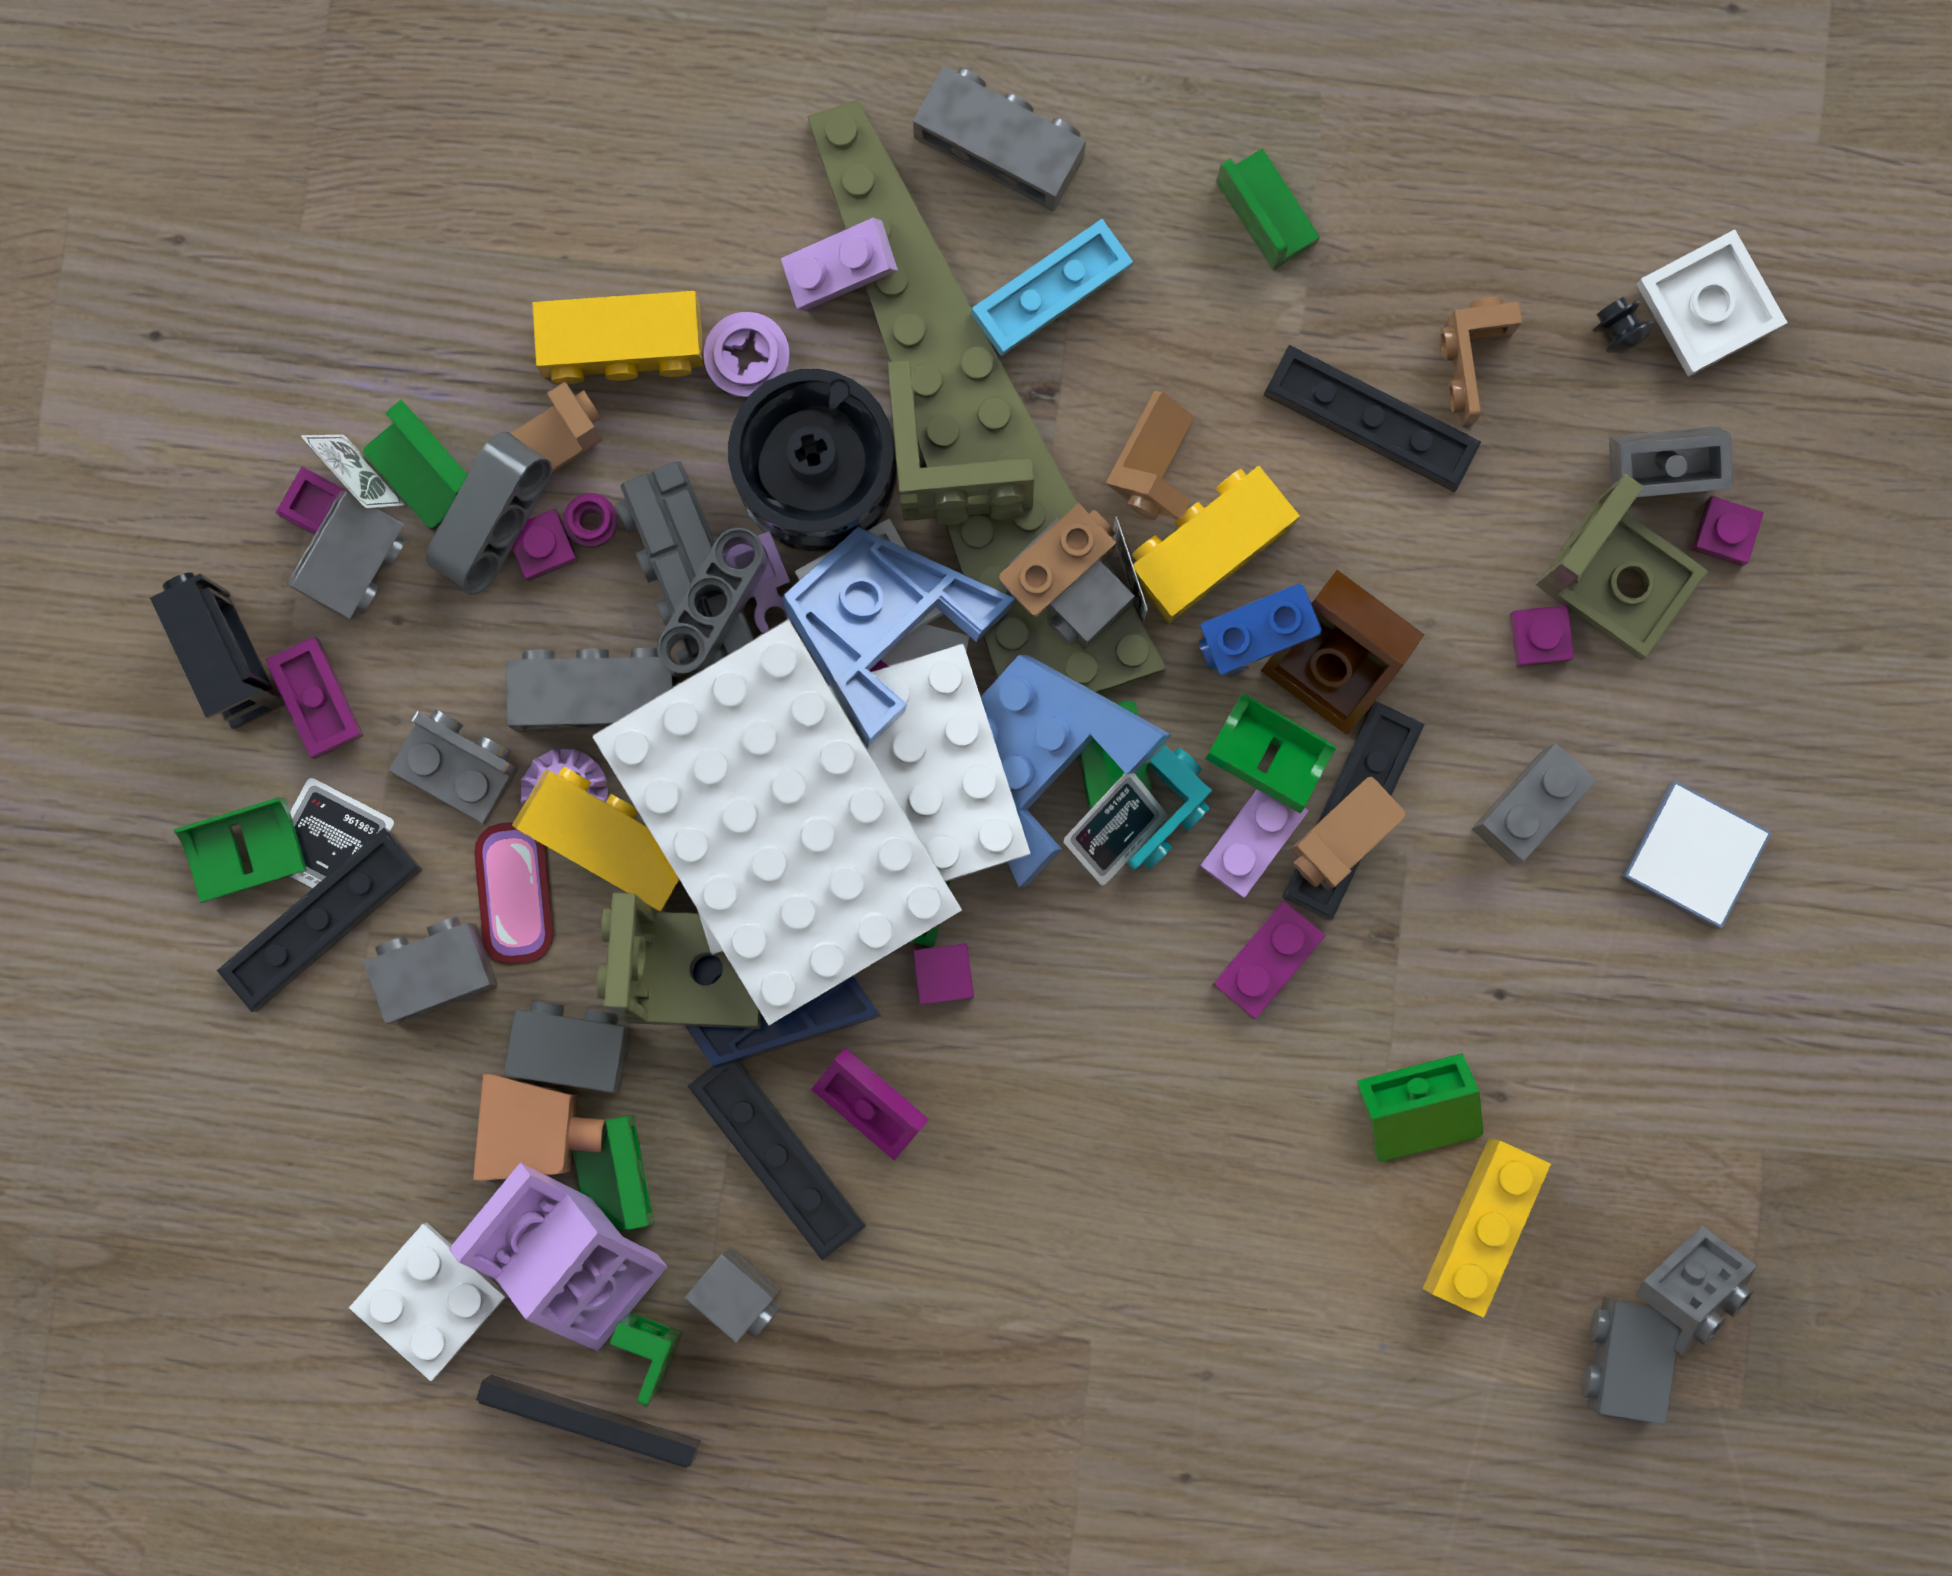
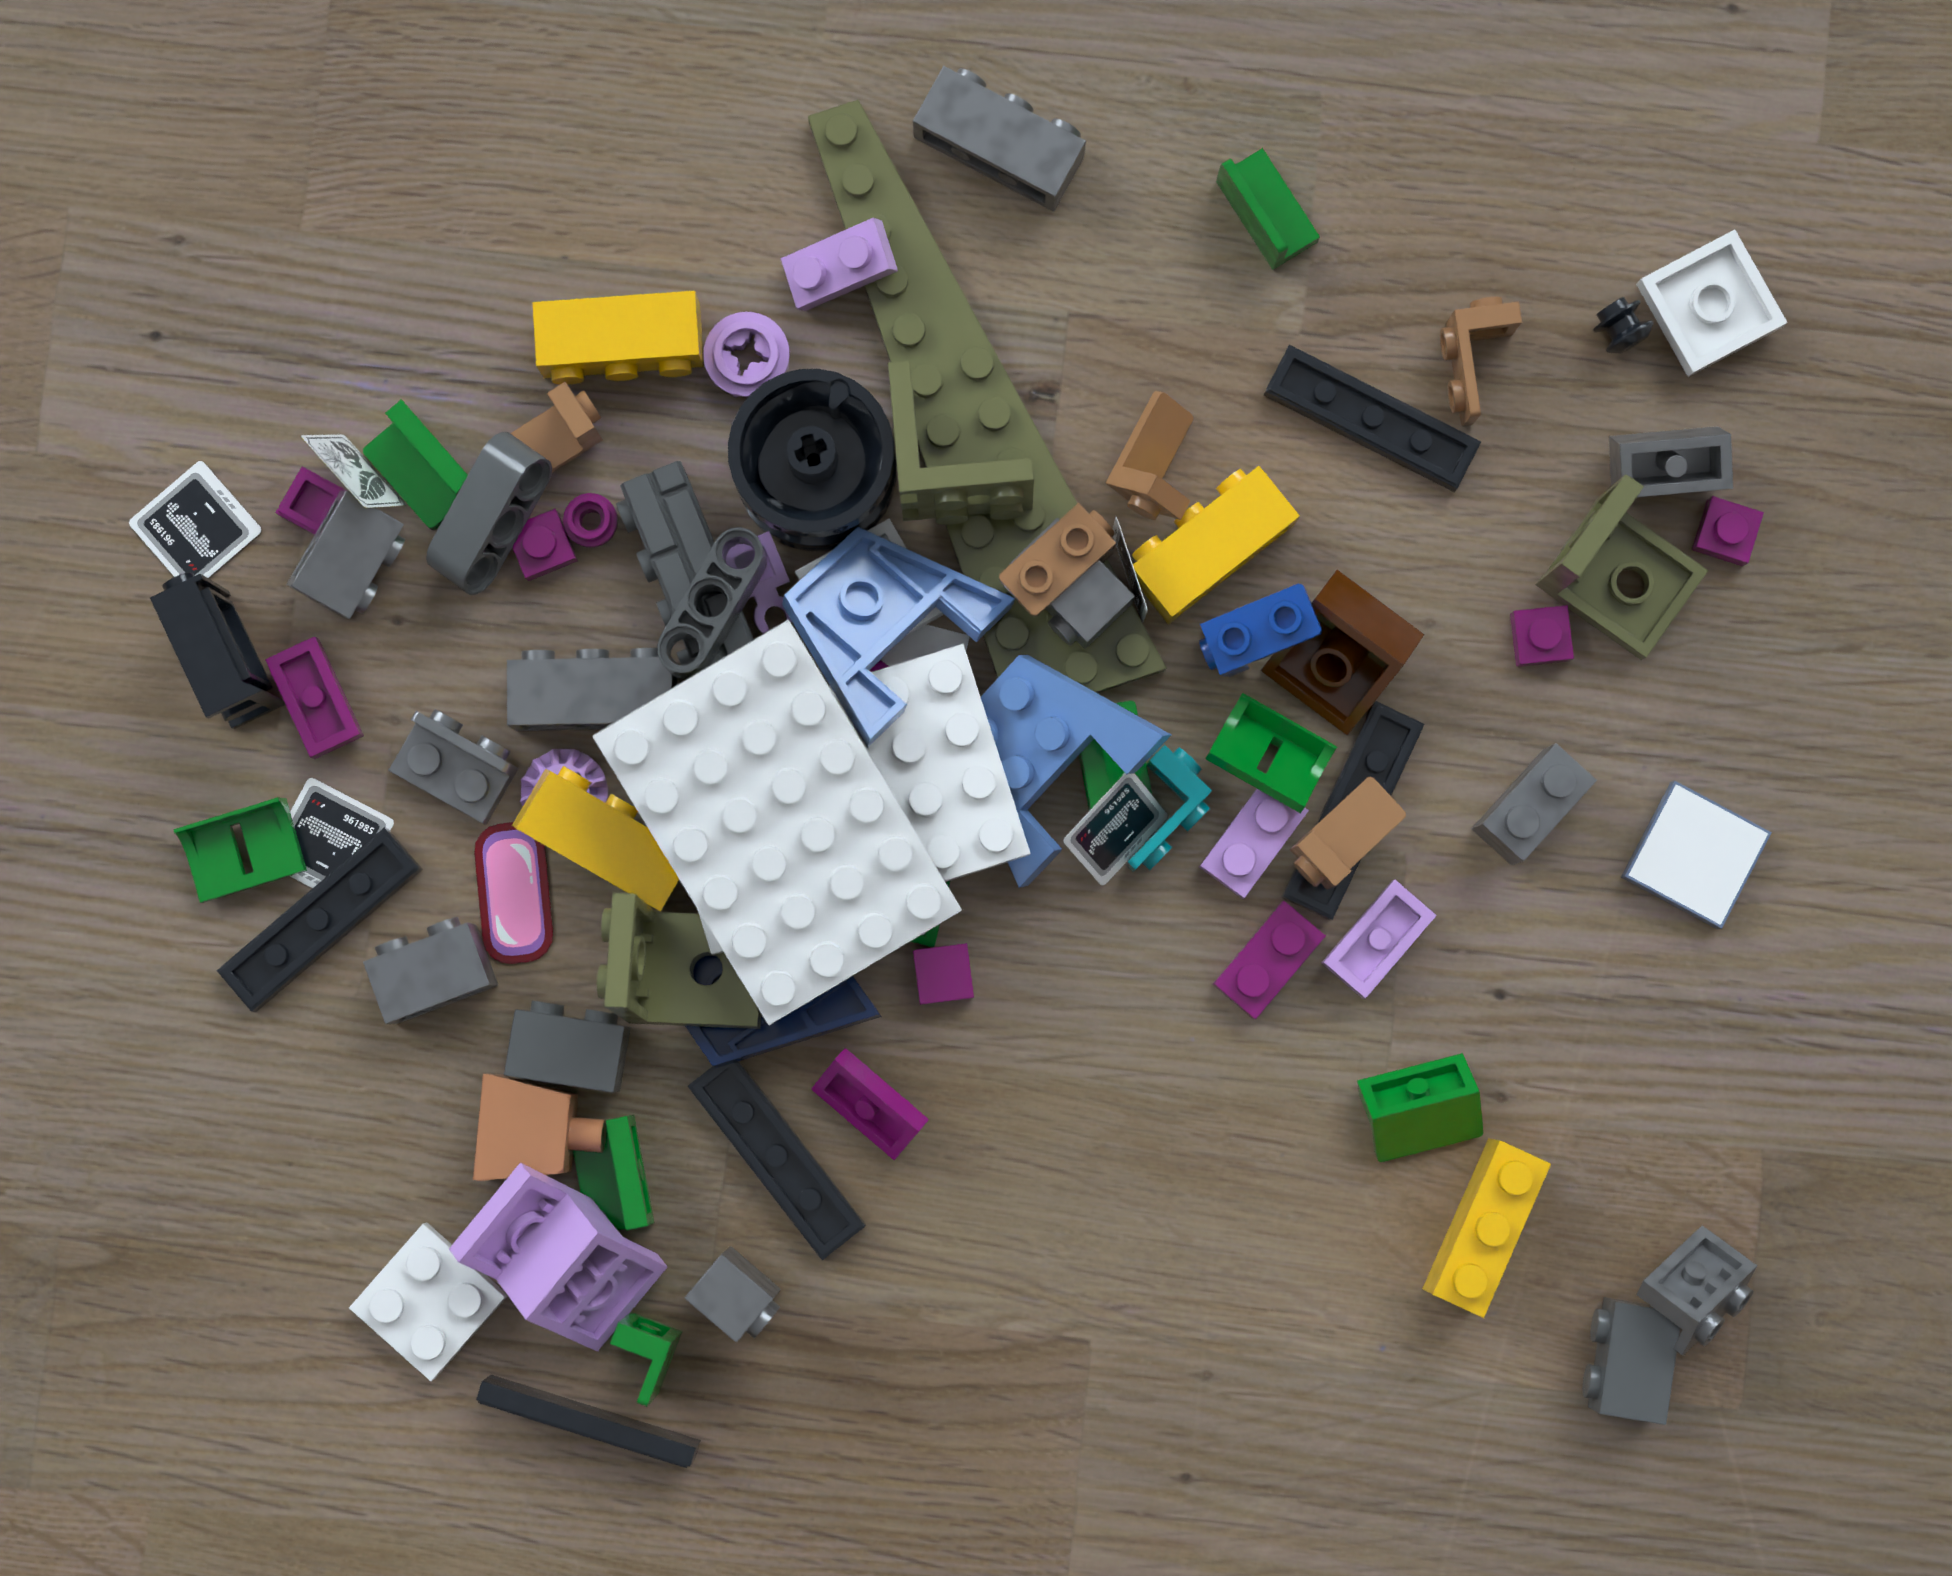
medium azure plate [970,219,1133,357] -> none
none -> sticker [129,461,261,578]
none -> lavender plate [1322,880,1437,999]

